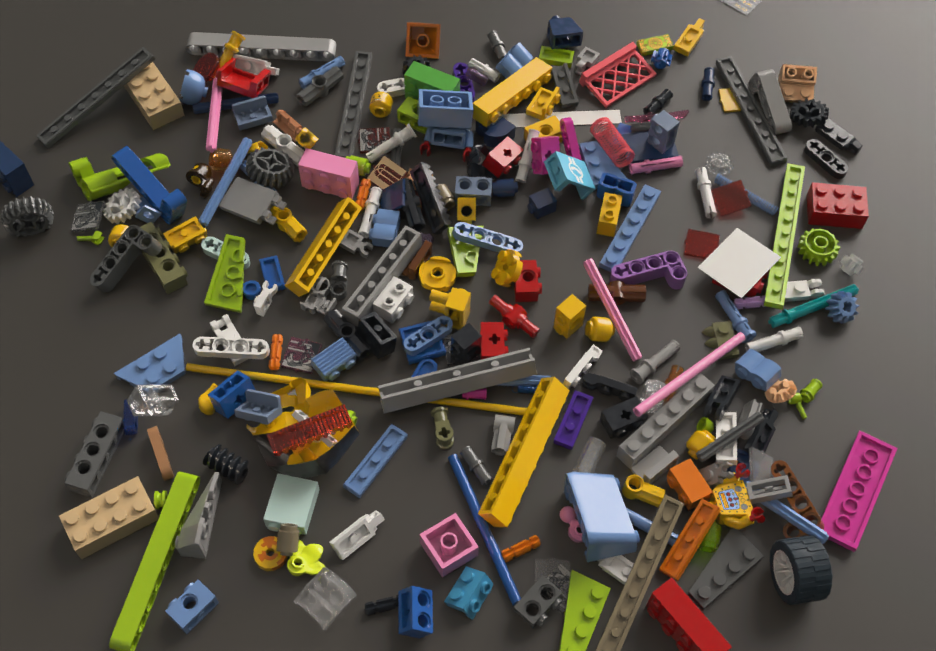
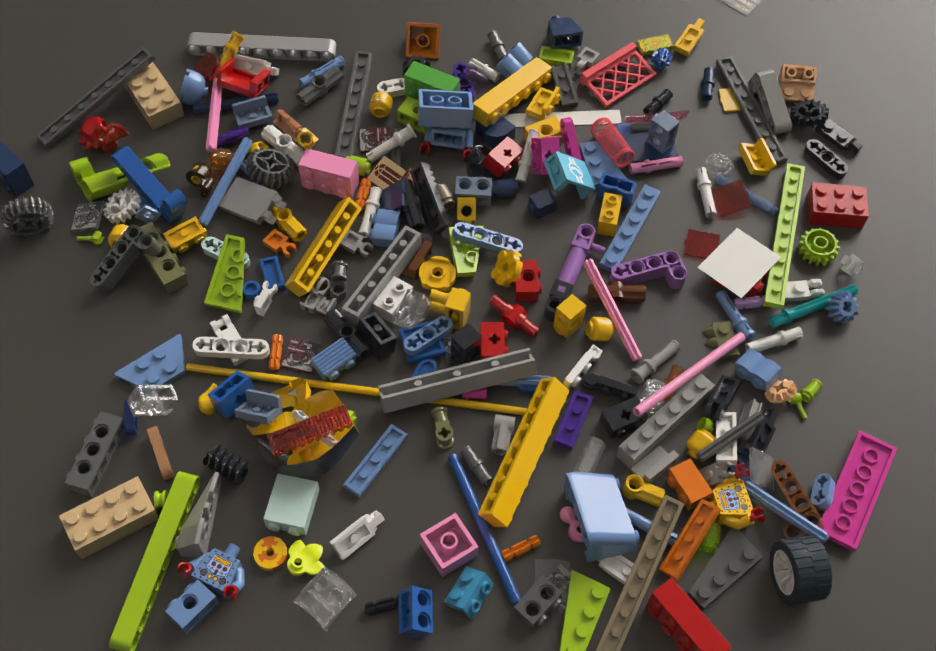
dark tan brick [276,523,300,556] -> none
light grey tile [746,475,793,504] -> none
none -> red head [78,117,129,152]
none -> torso [176,543,245,601]
none -> dark purple pin [217,126,250,148]
none -> orange plate [262,229,297,258]
none -> clear slope [393,289,431,330]
none -> medium lavender piece [544,223,606,322]
none -> yellow bracket [737,138,777,176]
none -> medium blue beam [810,473,835,511]

